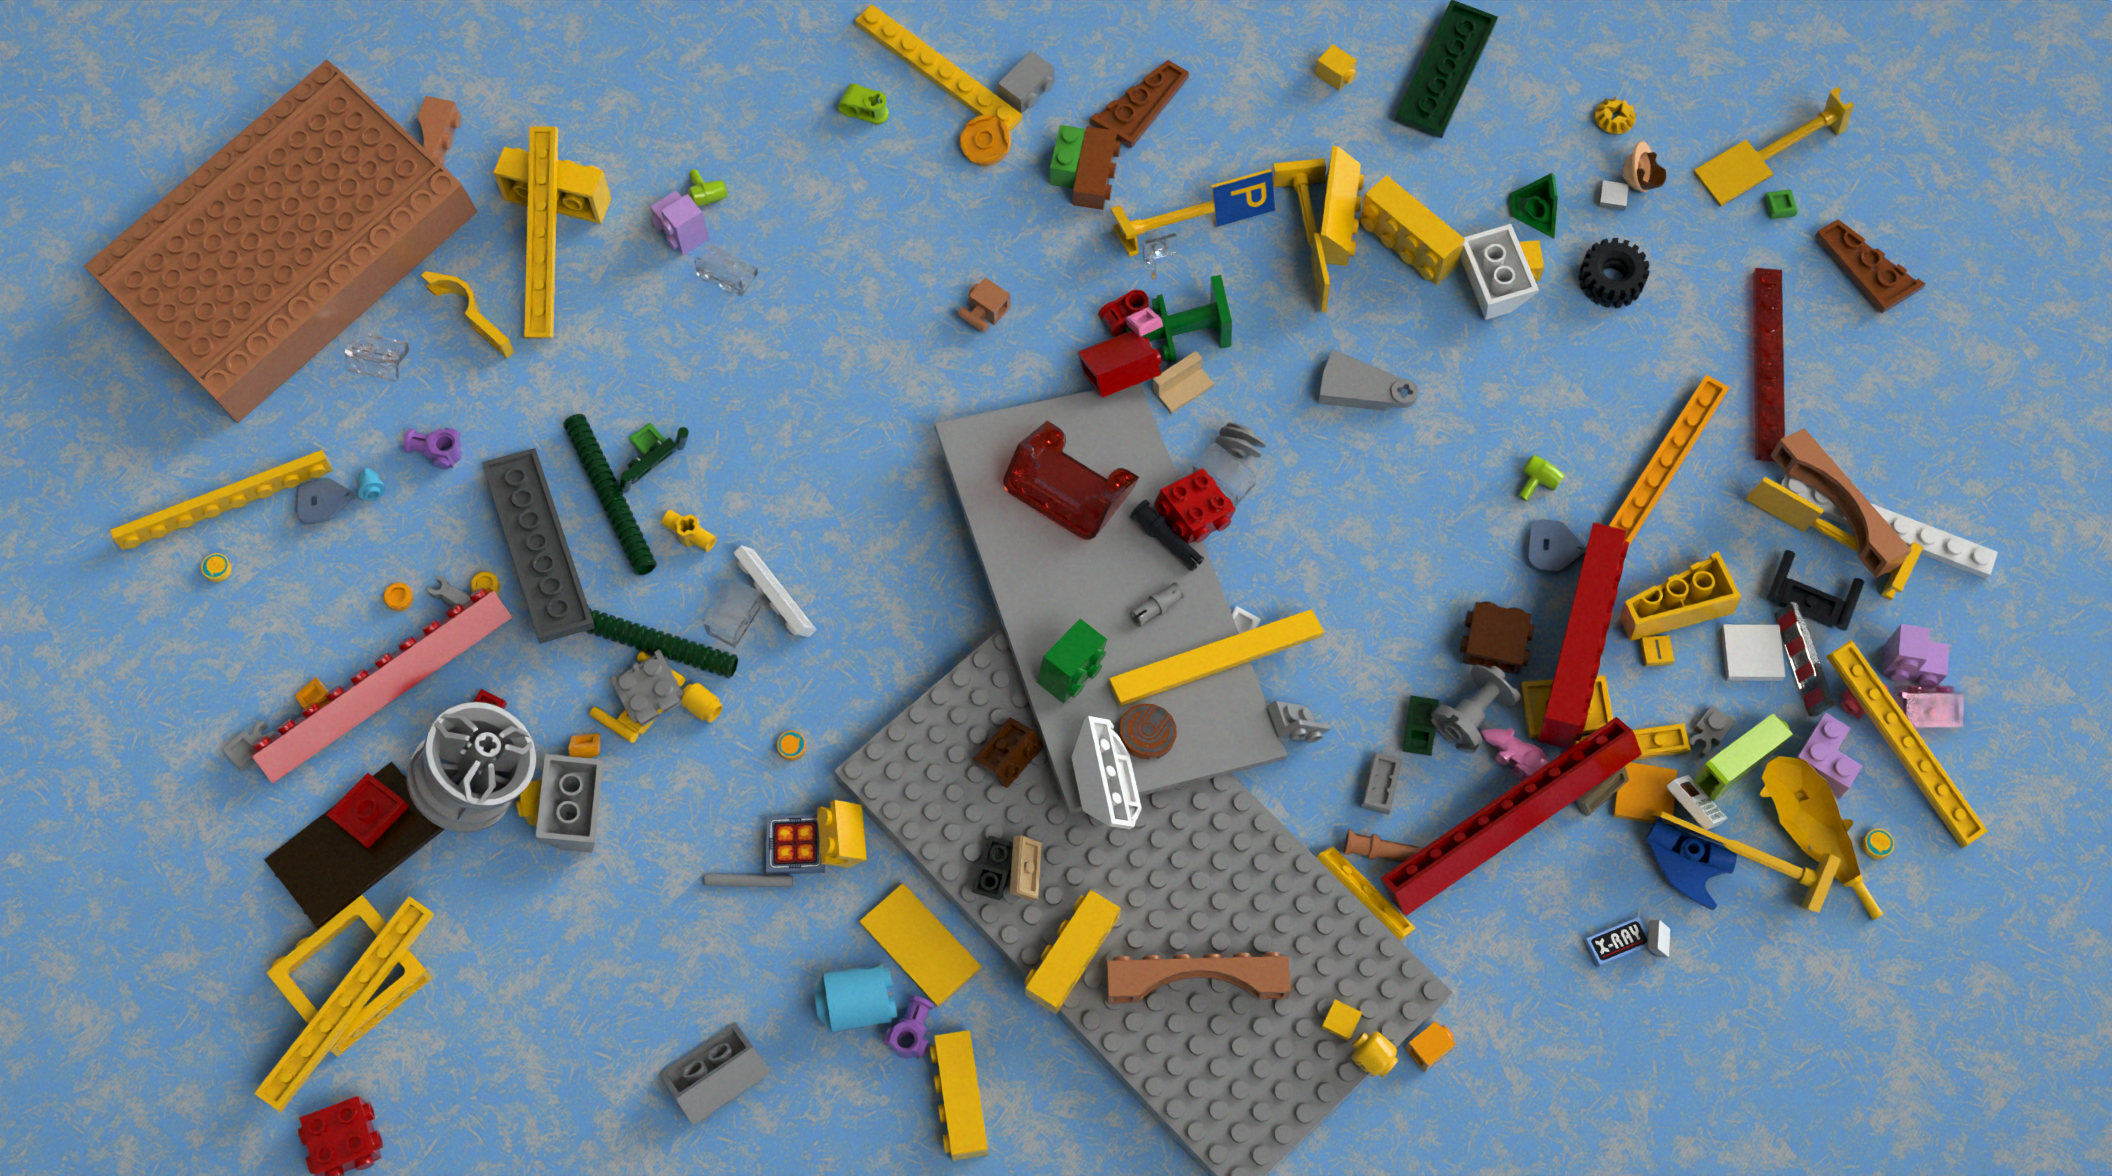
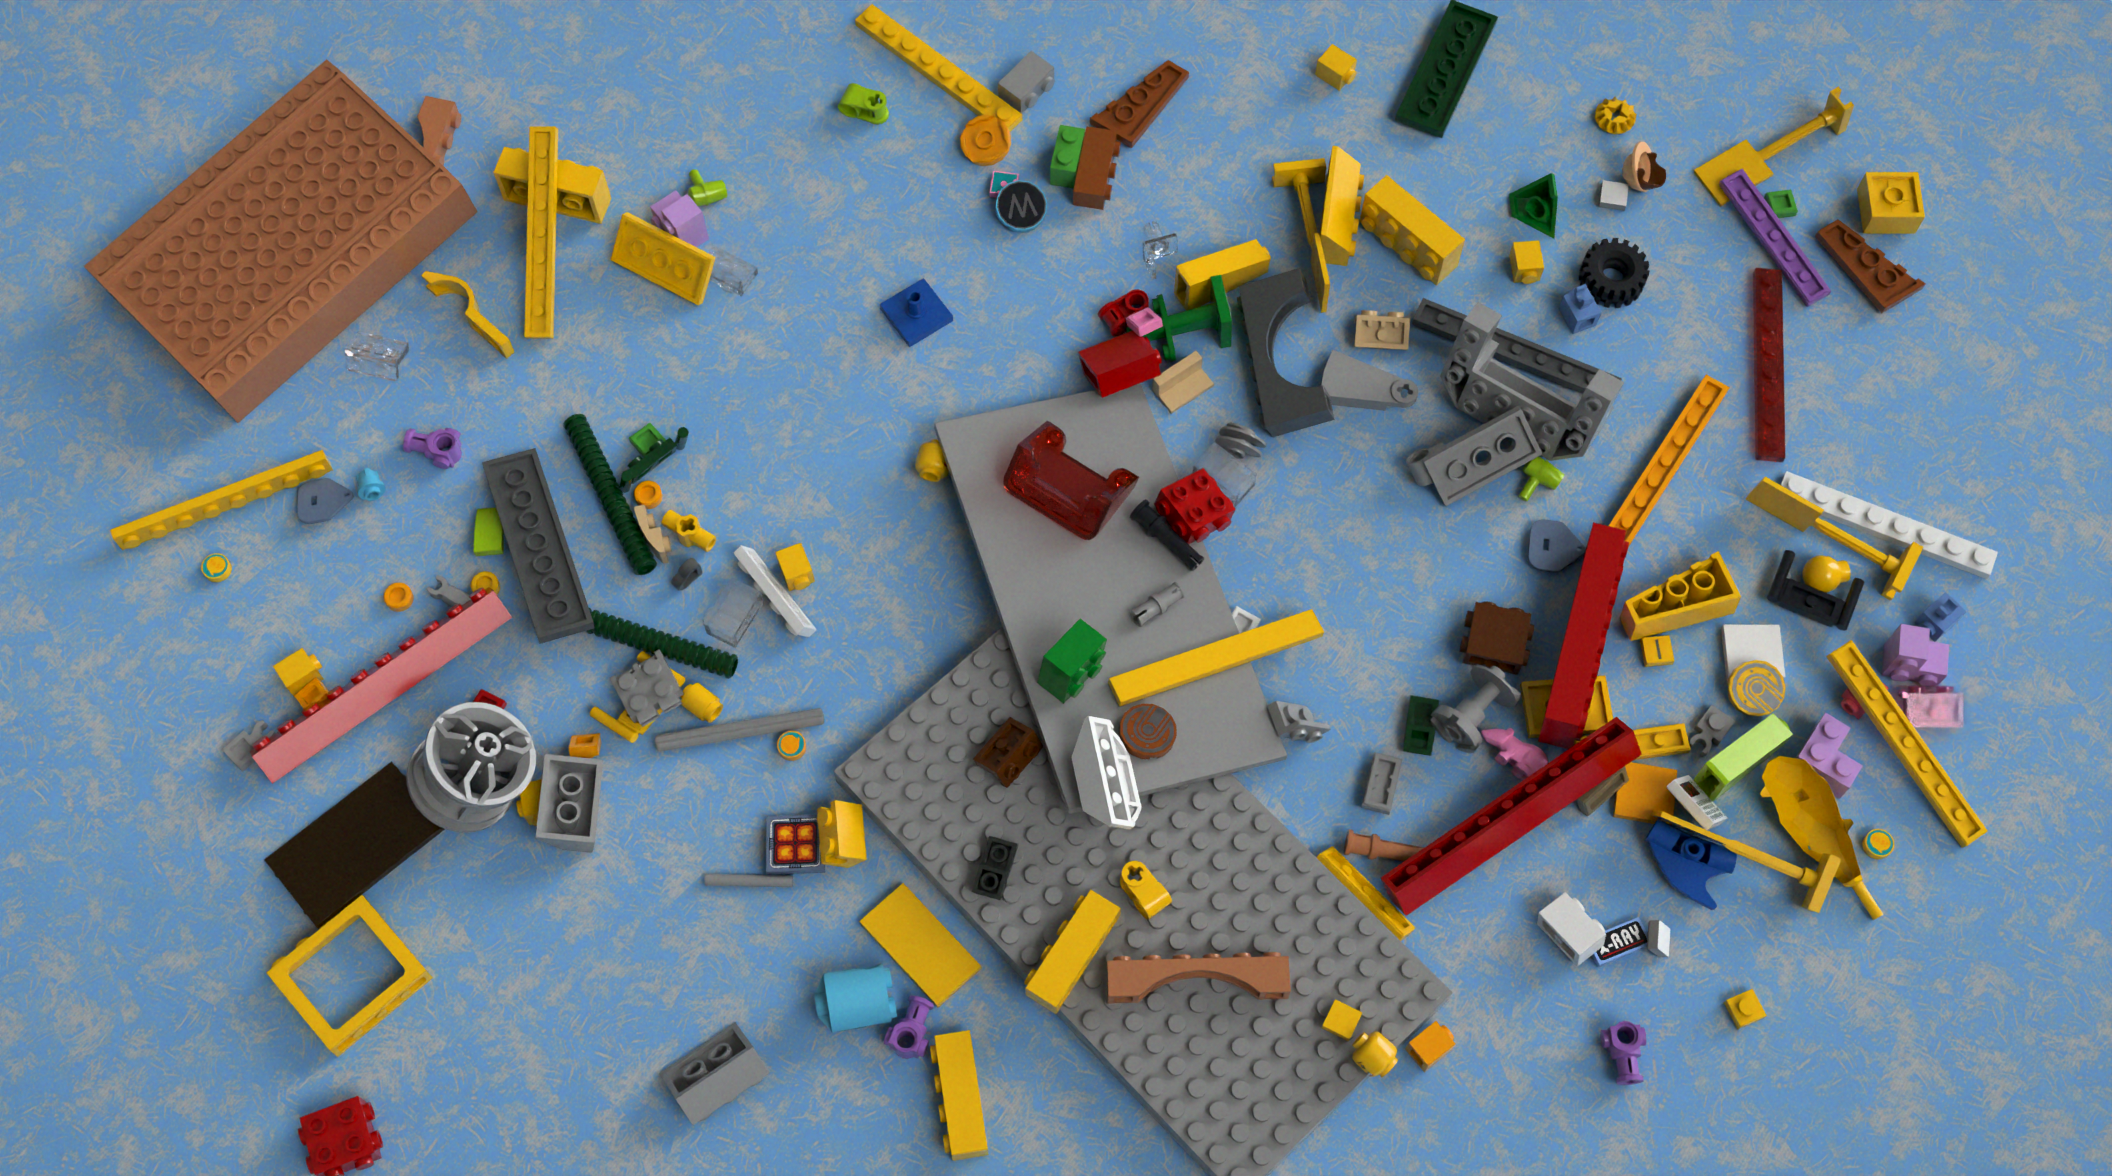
yellow plate [254,896,434,1113] -> none
red plate [326,773,409,849] -> none
nougat brick [958,277,1011,333] -> none
tan plate [1010,835,1042,901] -> none
piece [1111,169,1275,257] -> none
white slope [1460,224,1539,320] -> none
nougat arch [1770,428,1911,578] -> none
clear smoke tile [1774,602,1834,717] -> none
none -> yellow brick [273,648,324,697]
none -> lime slope [474,507,504,556]
none -> yellow tile [611,212,716,305]
none -> light orange tile [634,481,663,509]
none -> tan slope [634,505,672,564]
none -> light grey axle [655,708,824,751]
none -> dark grey tile [671,558,703,591]
none -> yellow brick [775,543,815,591]
none -> blue tile [880,278,953,347]
none -> yellow head [915,439,949,482]
none -> teal tile [989,171,1019,198]
none -> black tile [995,180,1047,233]
none -> yellow piece [1119,861,1172,920]
none -> yellow slope [1174,239,1271,310]
none -> dark grey arch [1237,268,1335,437]
none -> tan bracket [1354,310,1410,350]
none -> light grey hinge [1406,406,1542,506]
none -> dark grey plate [1412,298,1622,394]
none -> light grey wedge [1440,302,1624,461]
none -> white brick [1537,892,1606,966]
none -> medium blue brick [1558,284,1602,334]
none -> medium lavender connector [1600,1021,1646,1085]
none -> medium lavender tile [1719,169,1831,307]
none -> yellow plate [1724,989,1767,1029]
none -> tile [1727,660,1786,717]
none -> yellow piece [1802,555,1851,593]
none -> yellow container [1857,172,1925,234]
none -> medium blue brick [1914,592,1967,642]

